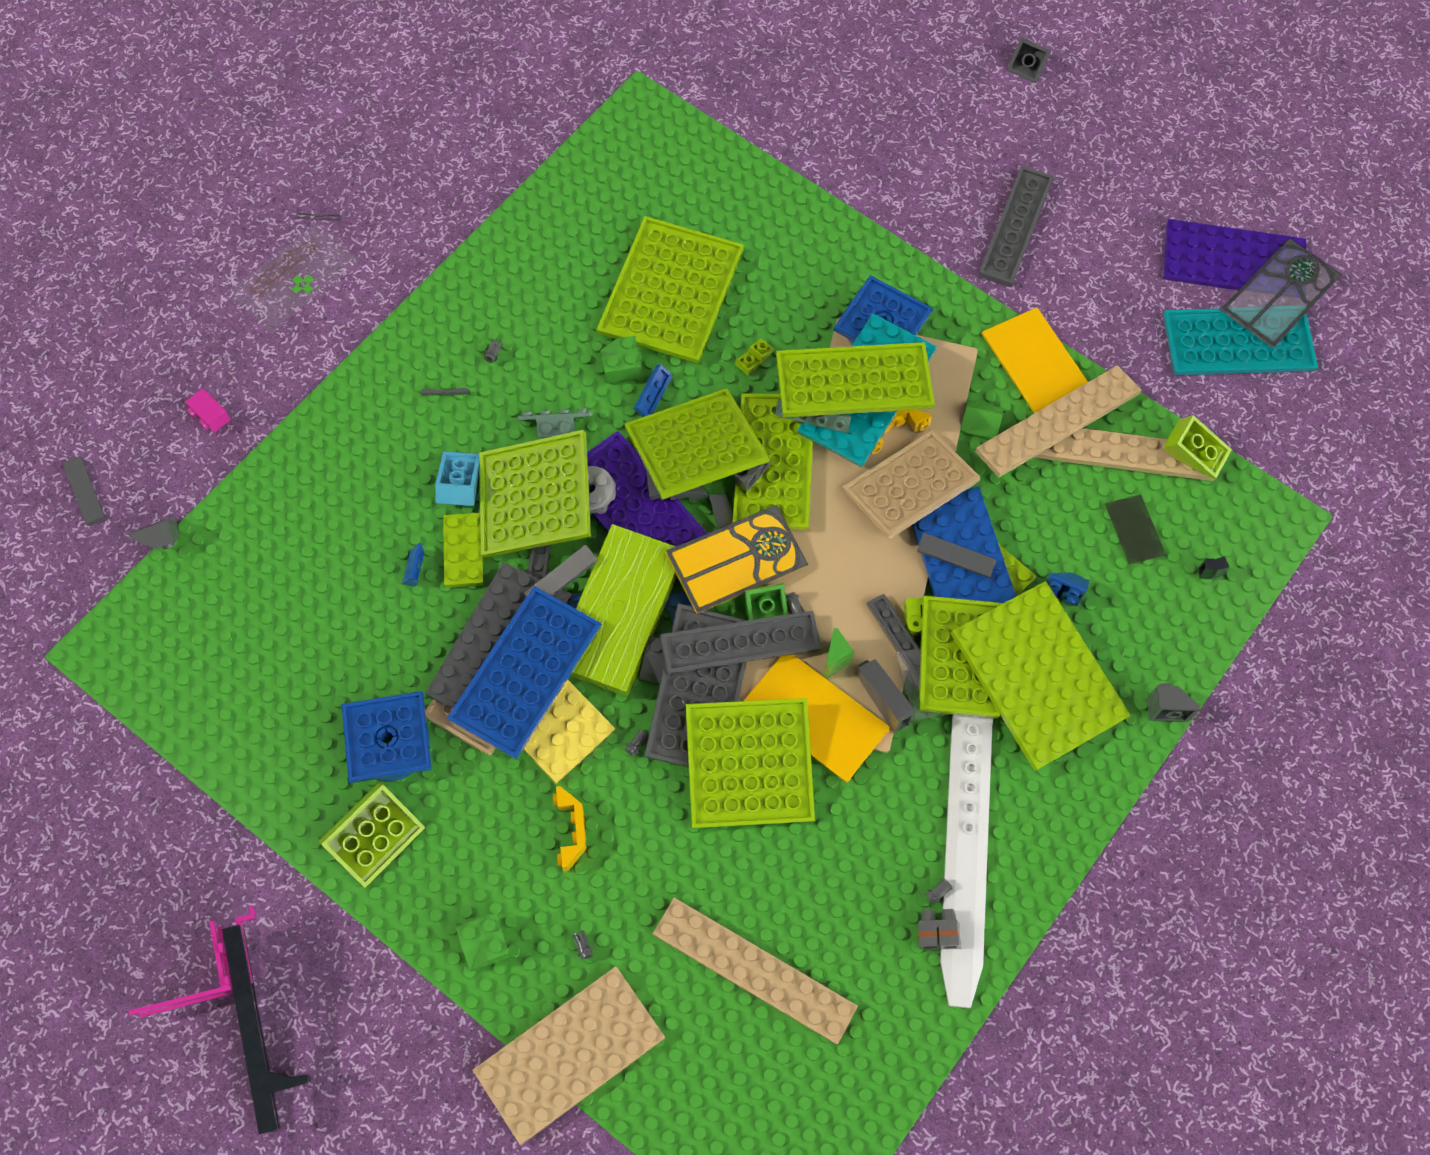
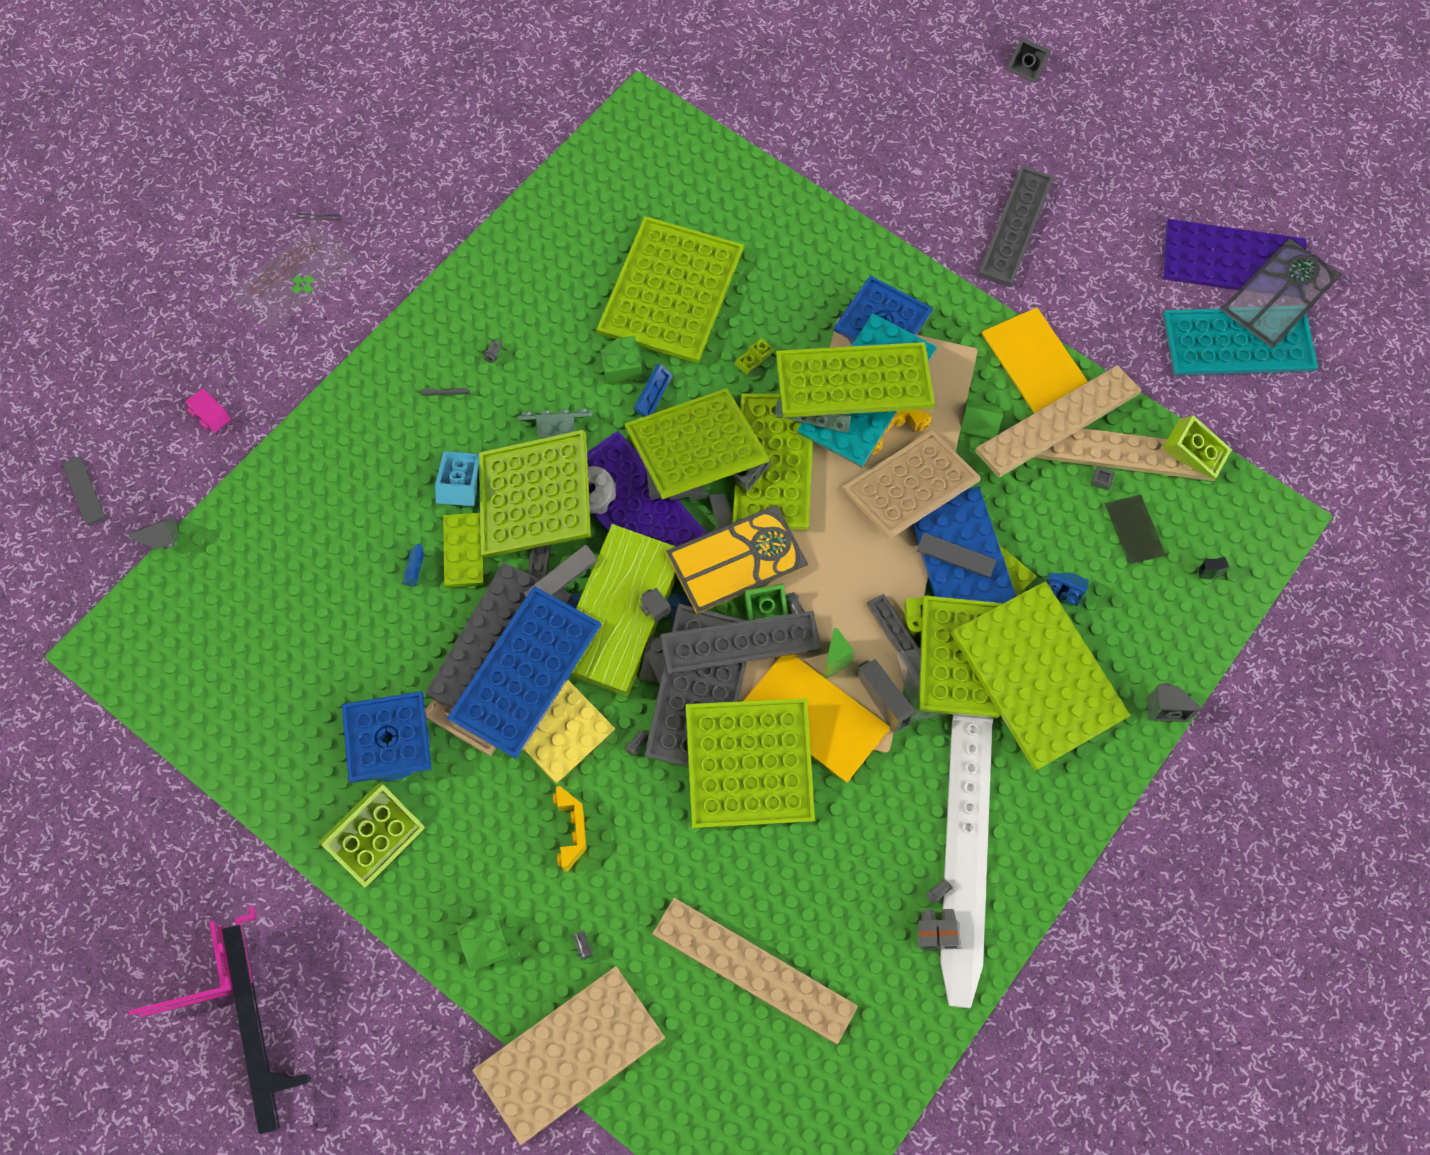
none -> dark grey brick [640,587,671,623]
none -> dark grey tile [1091,466,1115,491]

